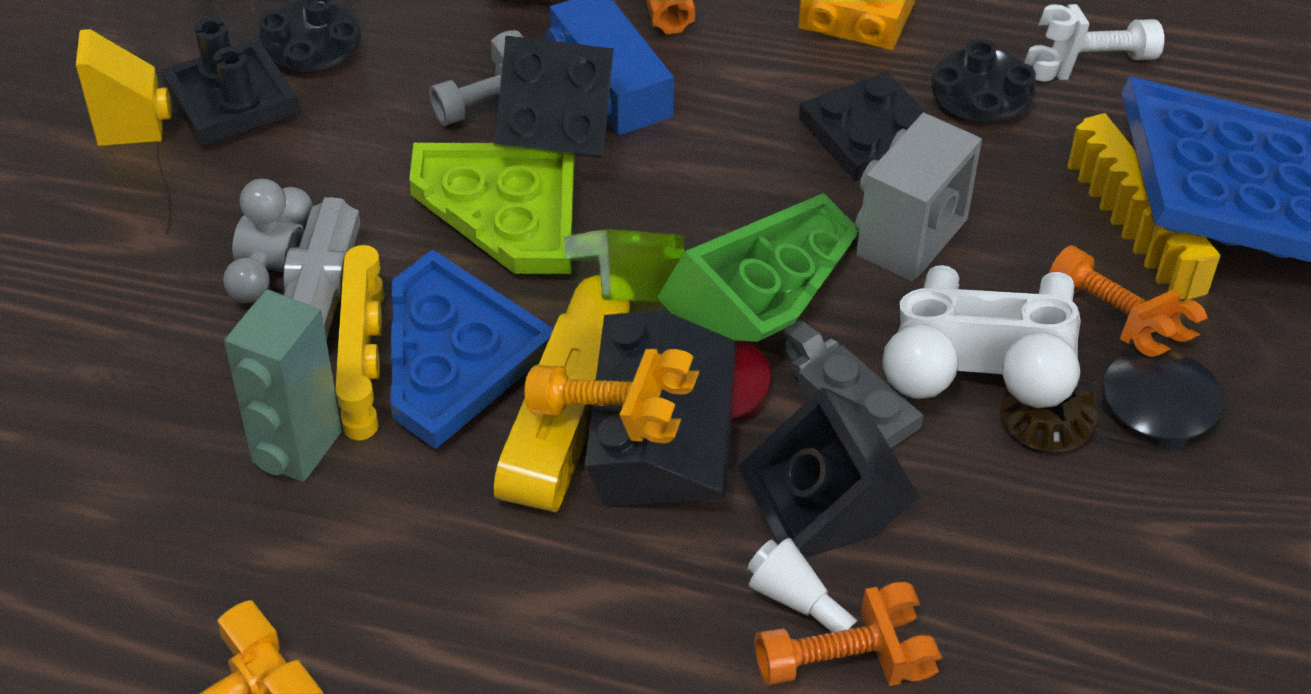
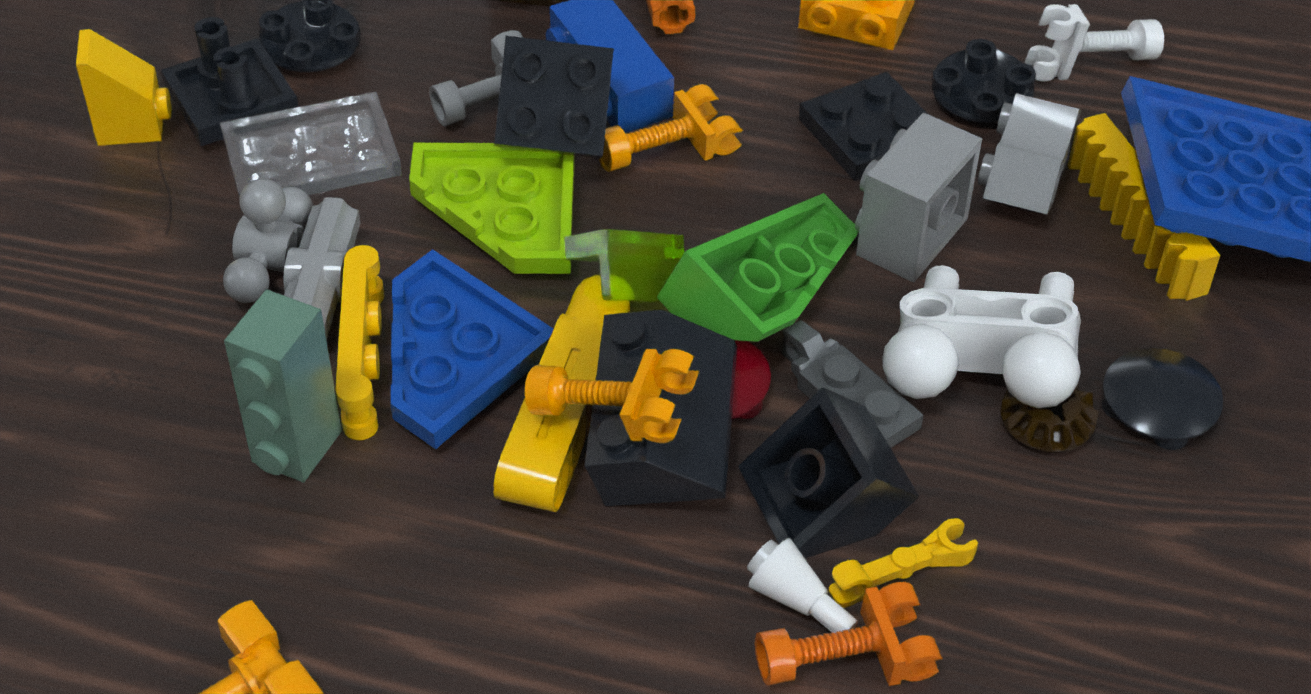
orange bar [1049,245,1207,357] -> none
none -> clear plate [220,92,402,199]
none -> light orange bar [598,84,743,172]
none -> yellow piece [828,518,978,608]
none -> light grey brick [977,94,1082,214]

